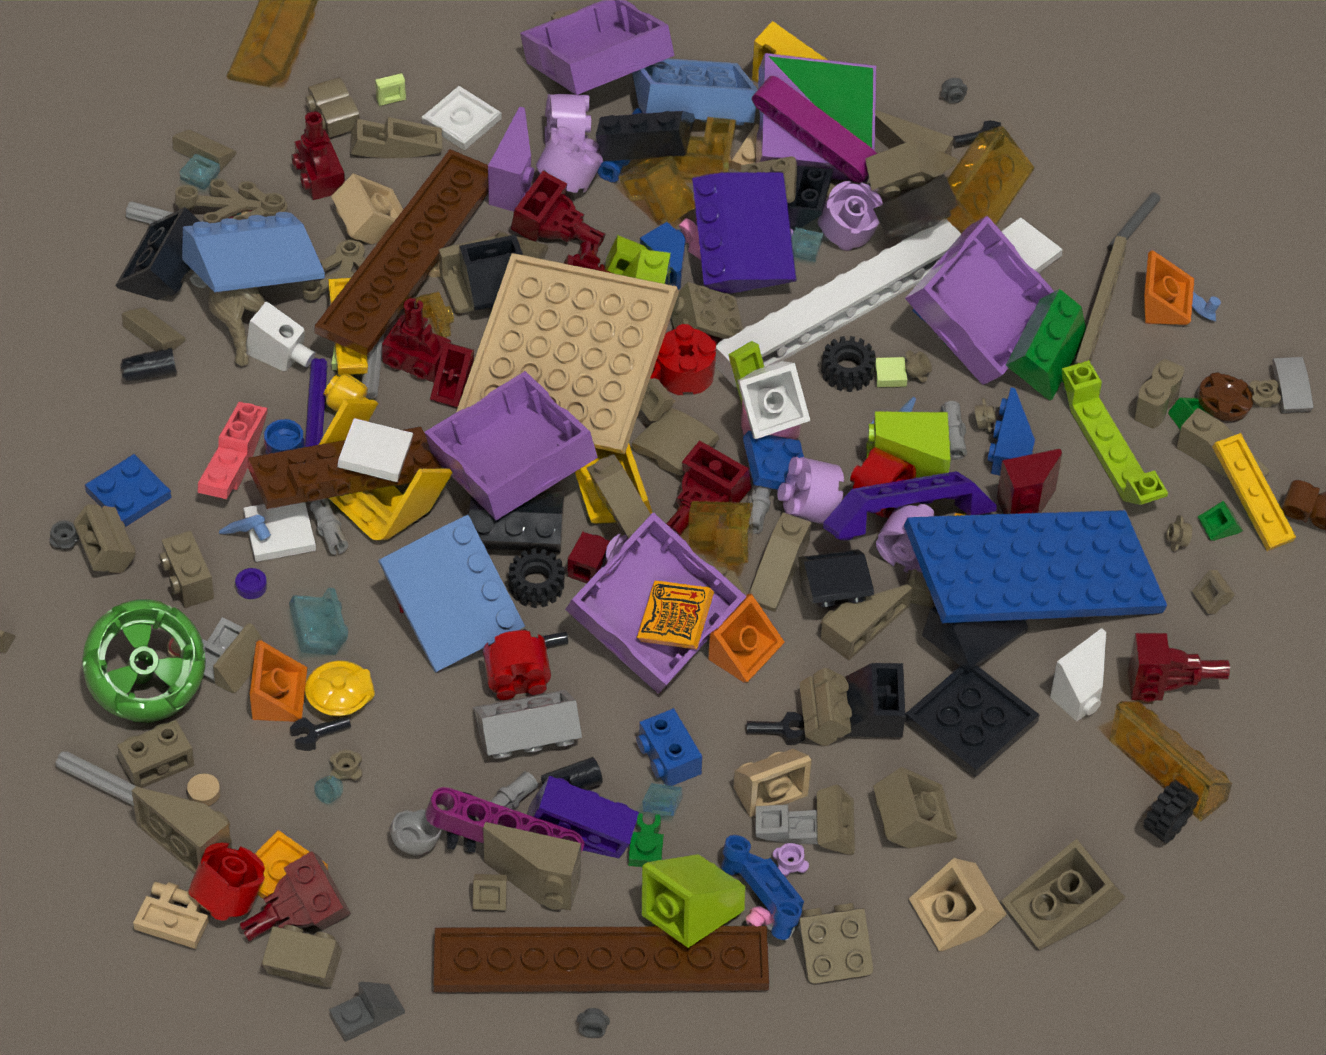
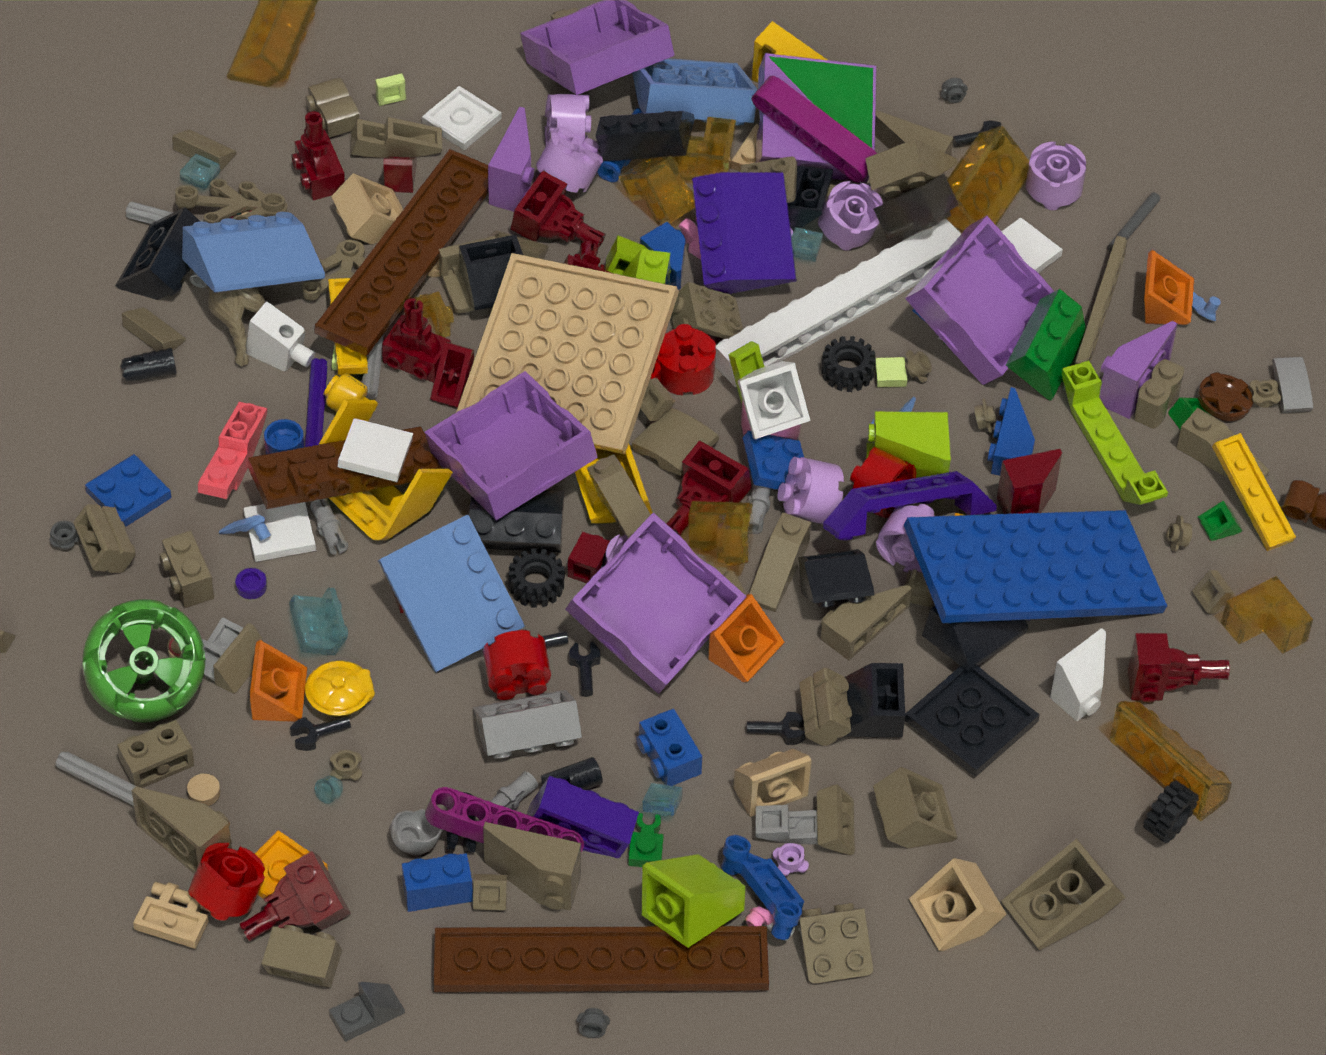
light orange tile [637,580,714,649] -> none
light grey pin [941,401,967,460] -> none
none -> dark red slope [383,156,417,193]
none -> blue brick [402,853,473,912]
none -> black bar [569,642,601,697]
none -> lavender brick [1026,142,1086,210]
none -> medium lavender slope [1099,321,1178,419]
none -> clear yellow brick [1221,576,1314,654]

